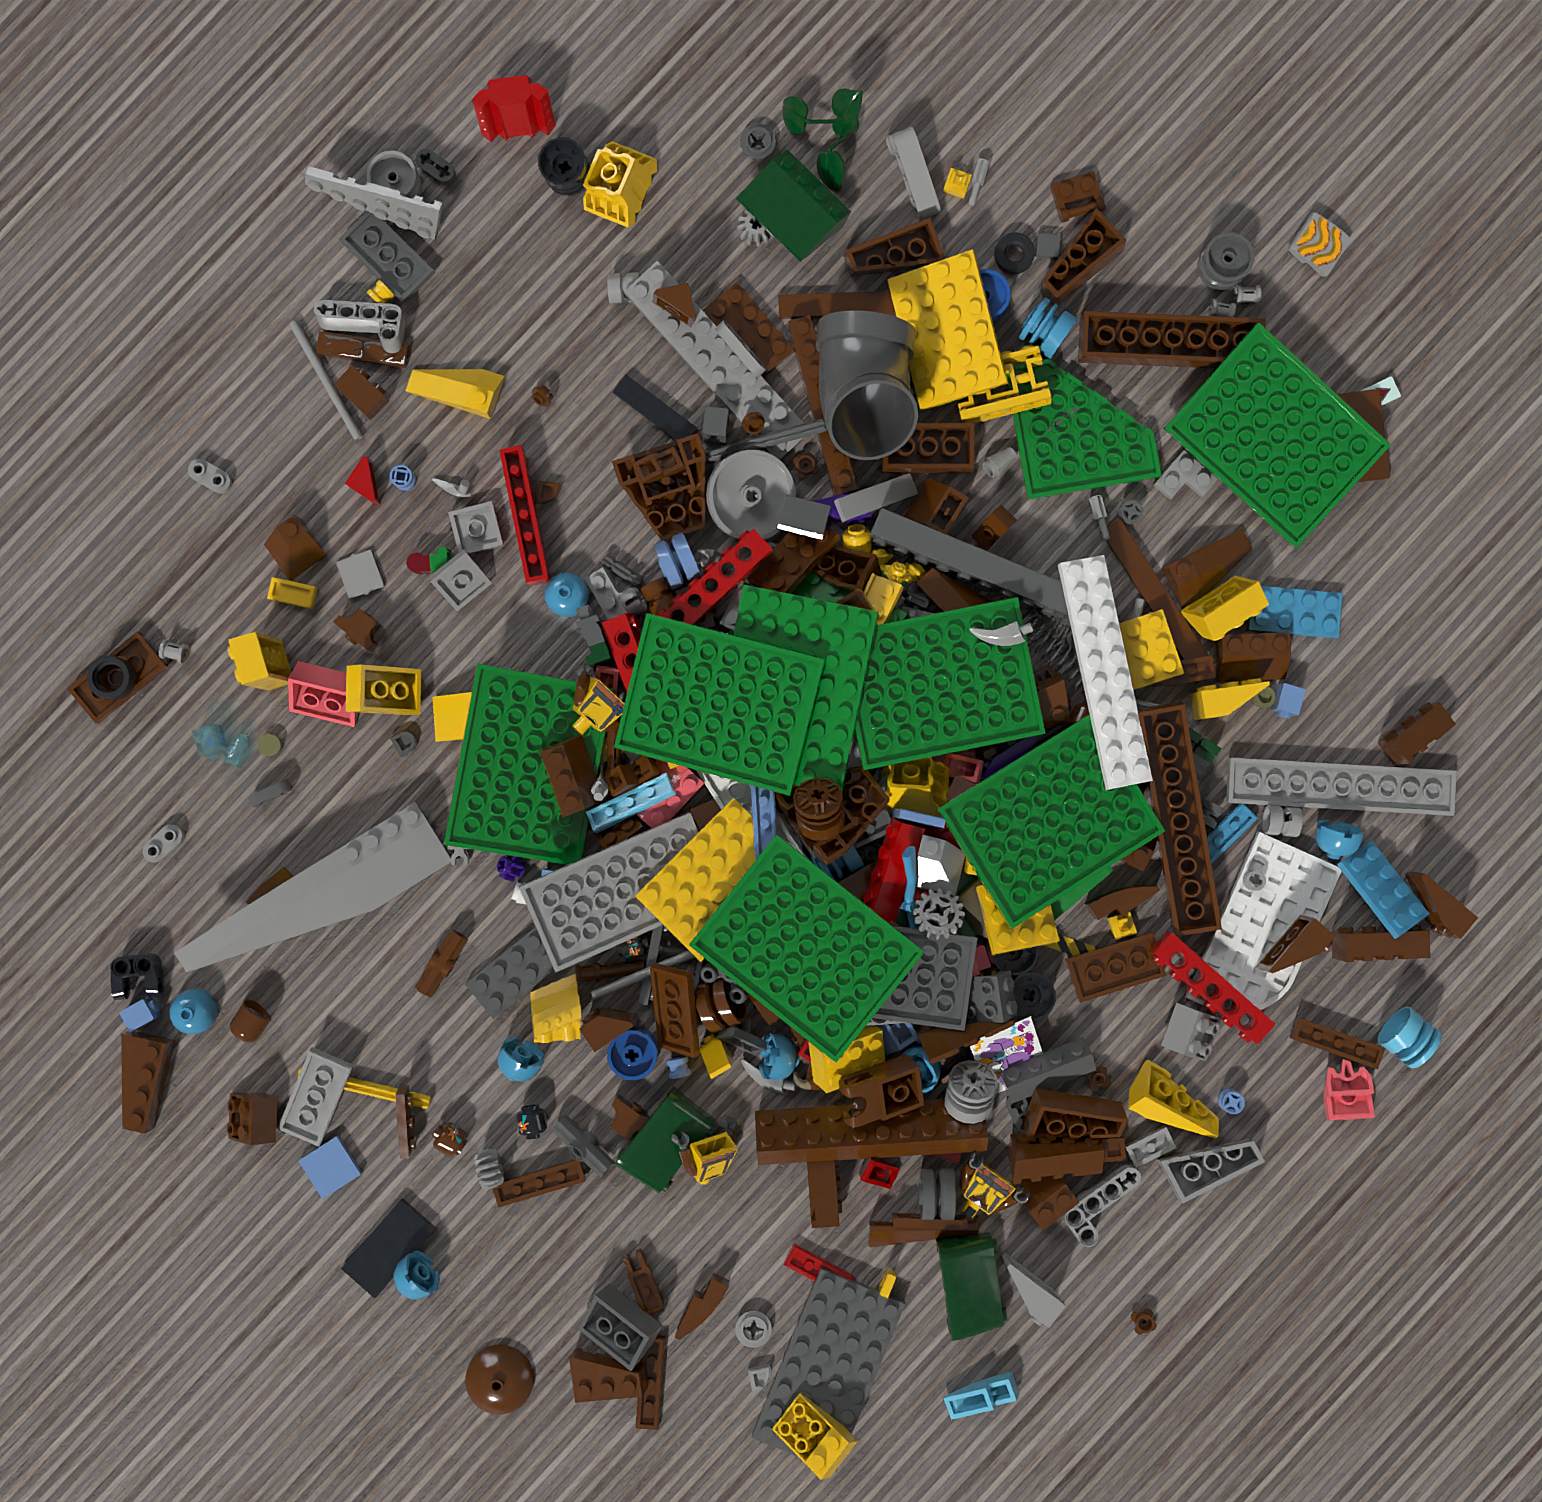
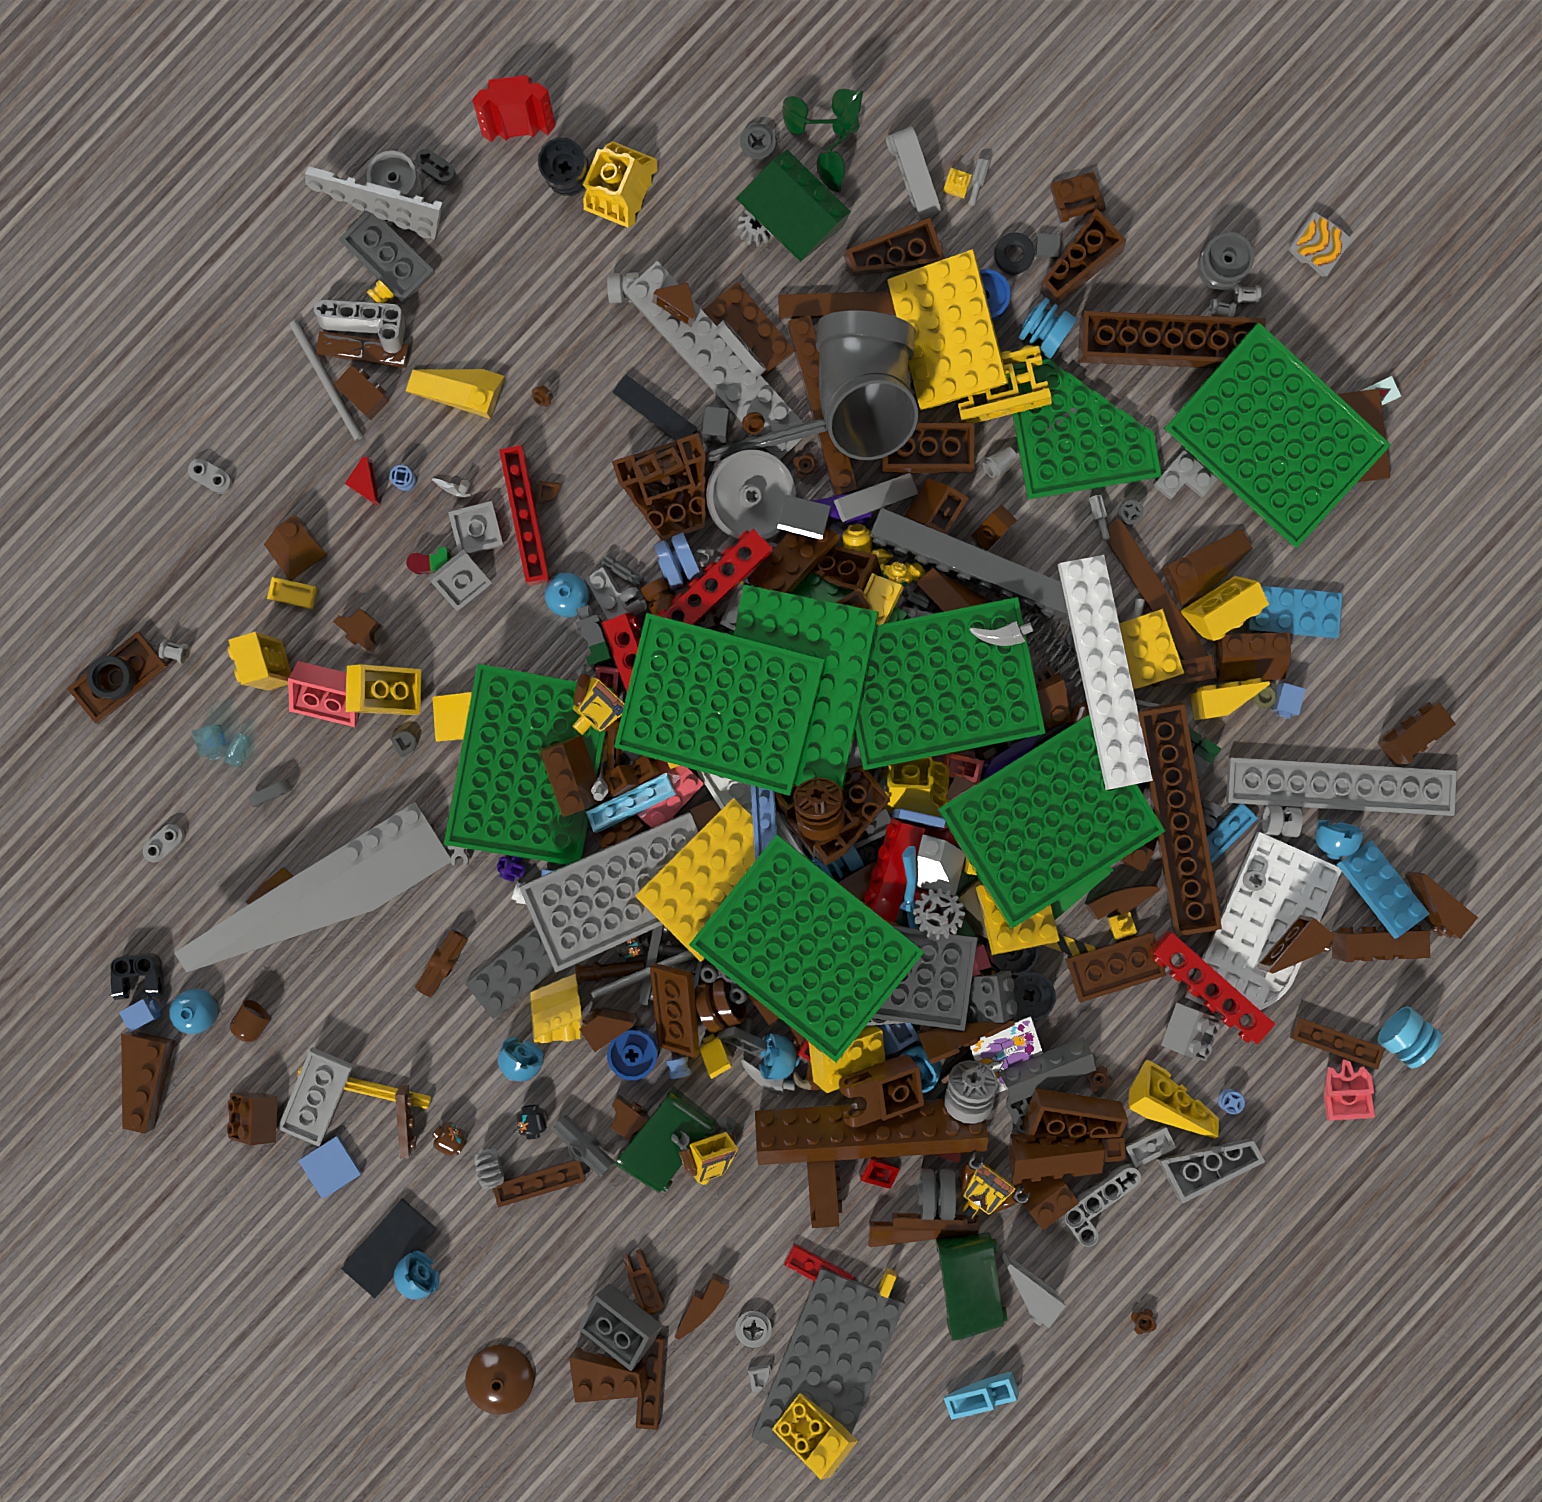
olive tile [258,734,282,757] -> none
light grey piece [336,549,385,599] -> none

